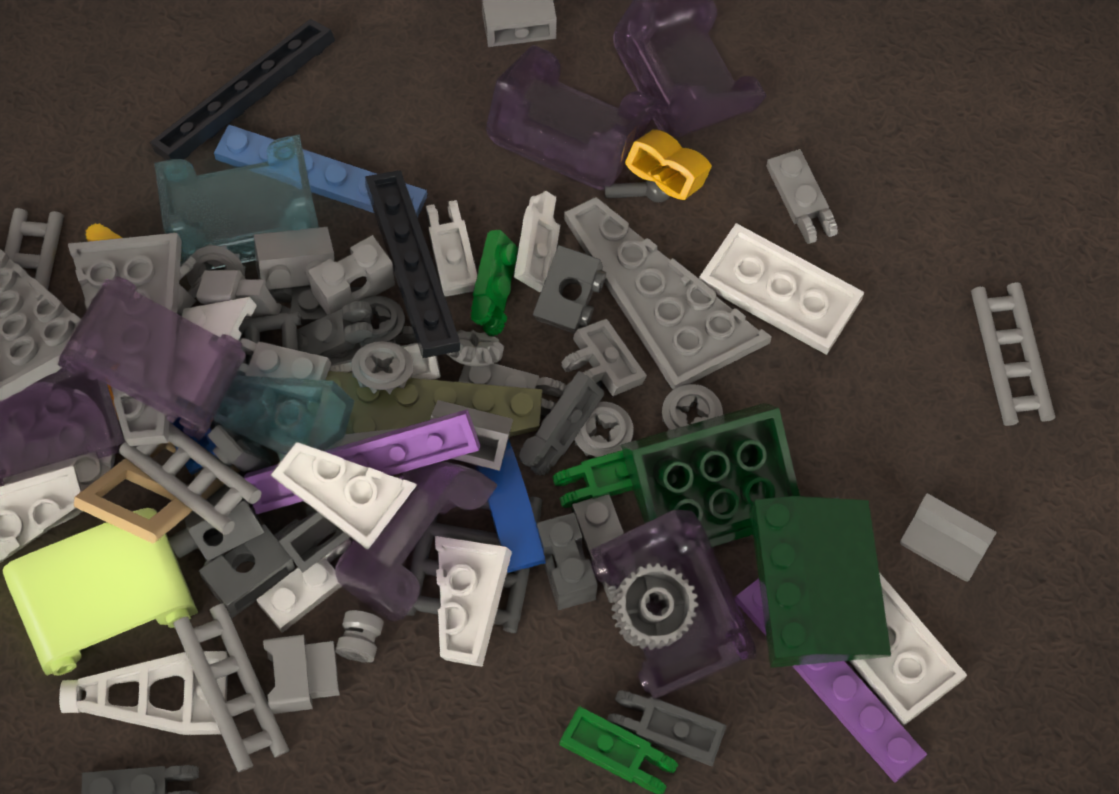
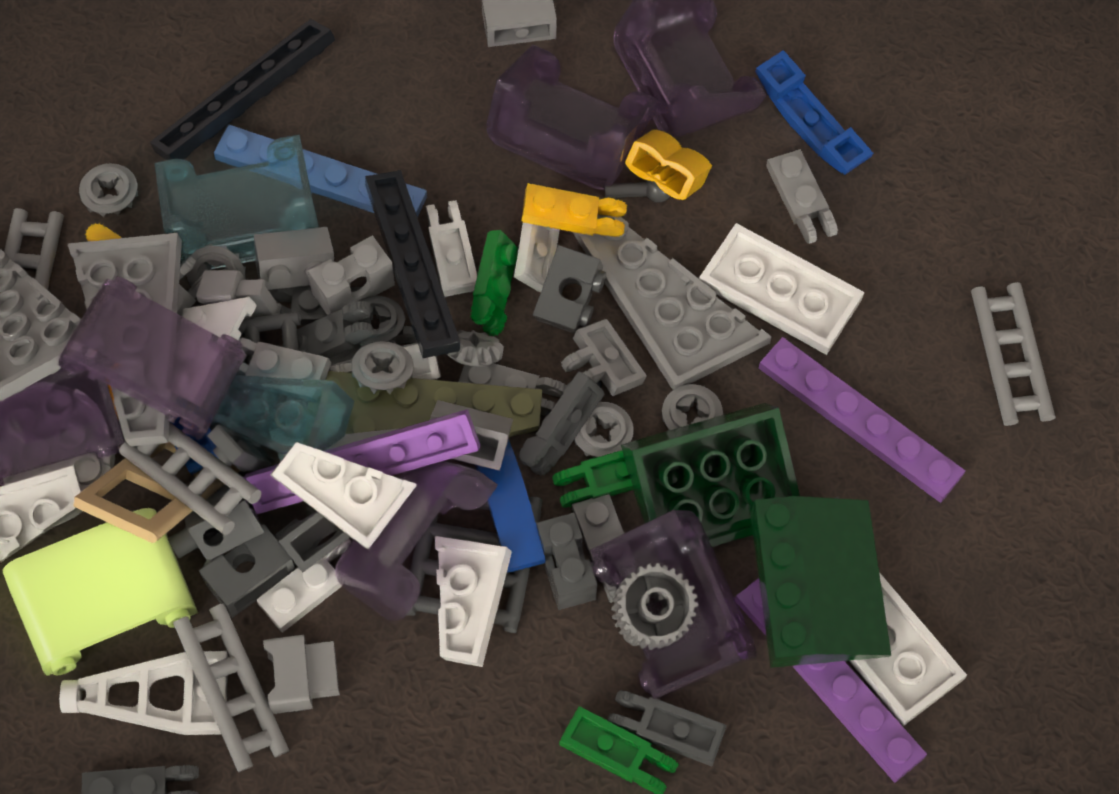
light grey wheel [335,610,384,663] -> none
light grey panel [900,493,997,581] -> none
none -> light grey gear [79,163,138,217]
none -> yellow hinge [521,183,627,237]
none -> blue slope [755,50,873,175]
none -> medium lavender plate [758,337,965,503]

